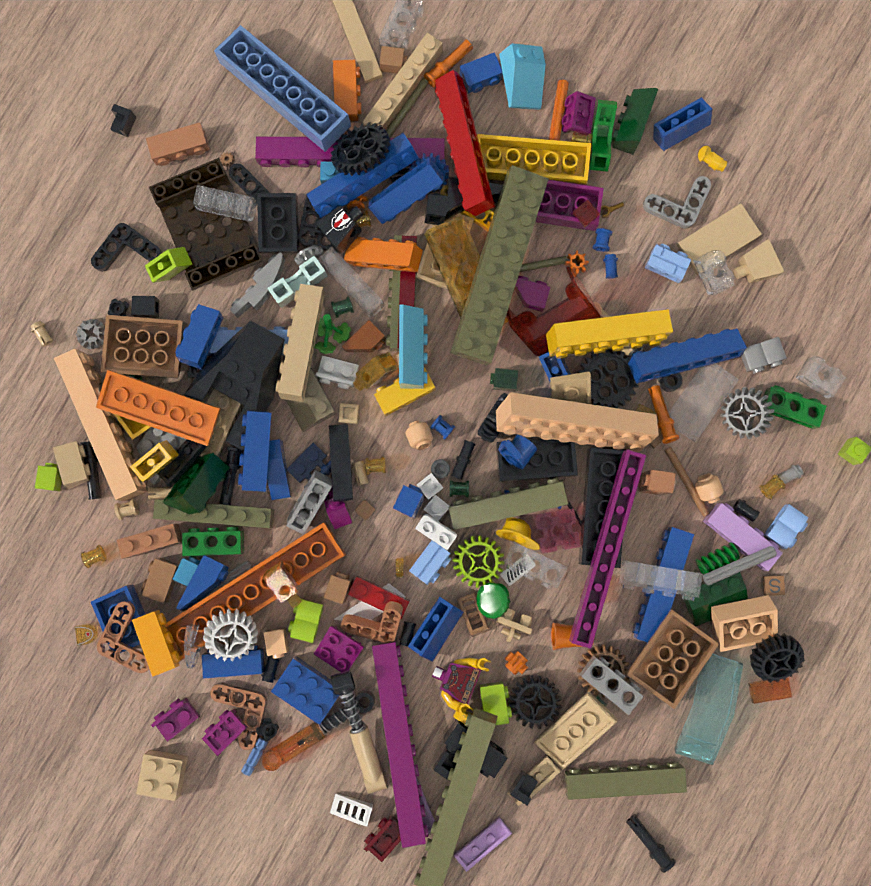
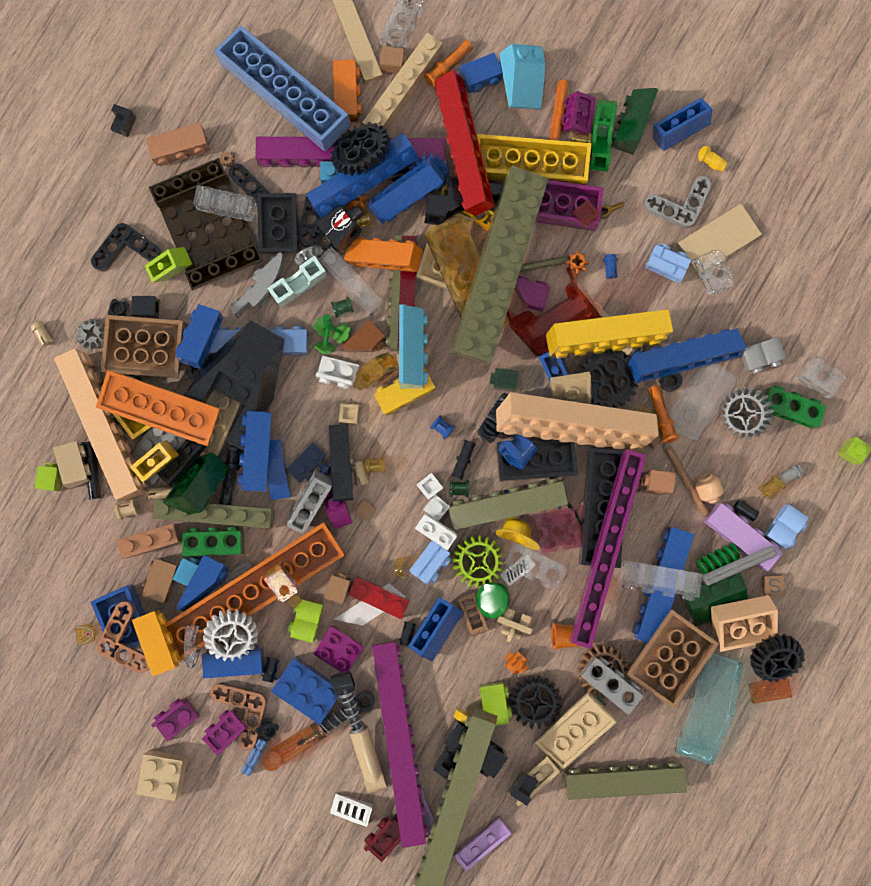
clear yellow bush [81,545,107,568] -> none
light nougat brick [264,628,289,659] -> none
tan brick [276,284,325,402] -> none
dark tan slope [279,368,336,432] -> none
nougat beam [340,601,403,643] -> none
olive bar [386,78,429,138] -> none
blue brick [393,484,425,519] -> none
light nougat head [405,421,433,450] -> none
dark grey tile [431,459,450,479] -> none
torso [432,657,491,718] -> none
blue bush [593,228,613,252] -> none
black pin [626,814,676,873] -> none
tan torso [733,239,784,283] -> none

